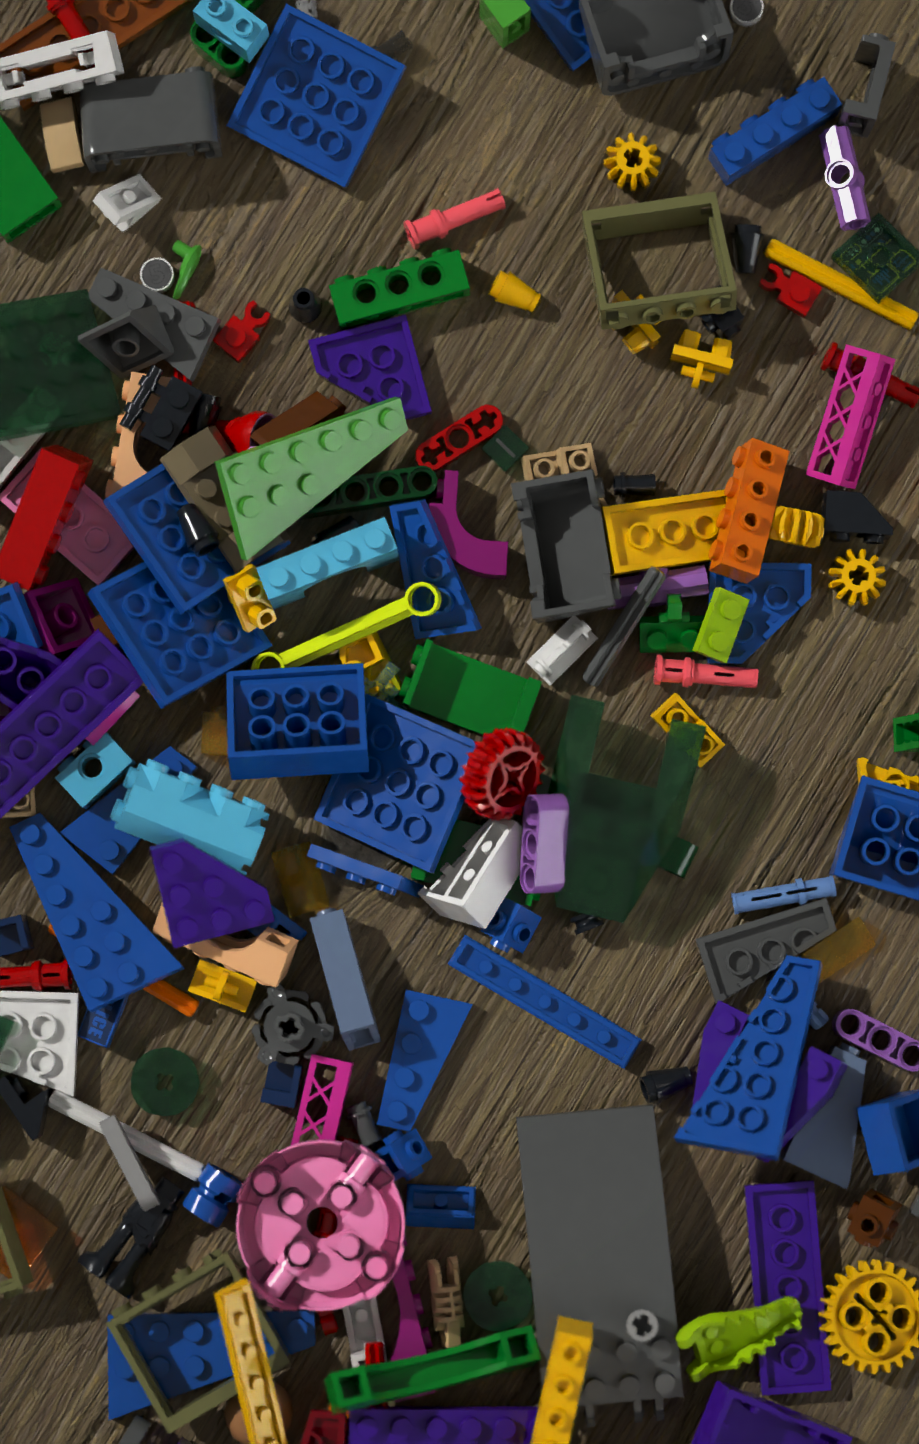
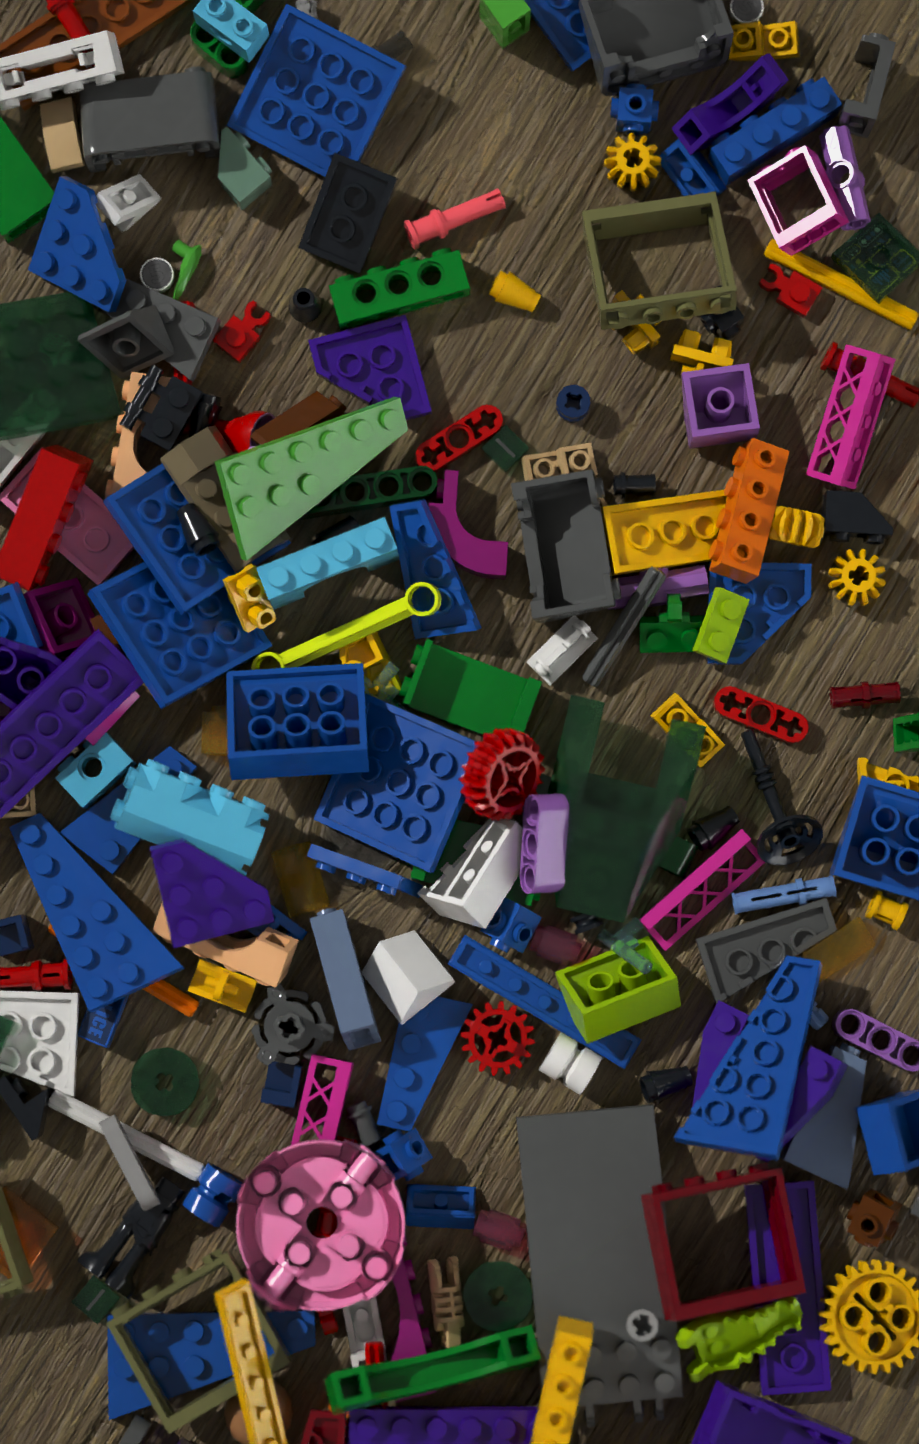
coral pin [654,654,759,688] -> none
black cone [731,224,764,274] -> none
none -> blue plate [28,176,127,312]
none -> clear green tile [72,1275,121,1325]
none -> sand green slope [218,127,273,210]
none -> black plate [298,152,399,273]
none -> white slope [362,930,455,1025]
none -> red gear [461,1001,535,1076]
none -> clear pink brick [472,1209,525,1252]
none -> clear pink brick [529,924,582,967]
none -> white wheel [539,1032,603,1095]
none -> lime slope [555,936,681,1044]
none -> dark blue wheel [556,385,590,423]
none -> clear light blue hose [598,917,653,974]
none -> blue brick [610,84,659,135]
none -> dark pink fence [638,829,765,951]
none -> dark red window [641,1162,806,1321]
none -> blue slope [659,139,727,197]
none -> dark purple arch [671,53,789,155]
none -> medium lavender slope [681,363,760,449]
none -> black cone [687,806,740,851]
none -> red beam [713,686,808,744]
none -> yellow slope [729,21,800,61]
none -> black dish [740,729,823,865]
none -> dark pink window [748,145,849,256]
none -> dark red pin [830,681,901,709]
none -> yellow bush [865,889,909,931]

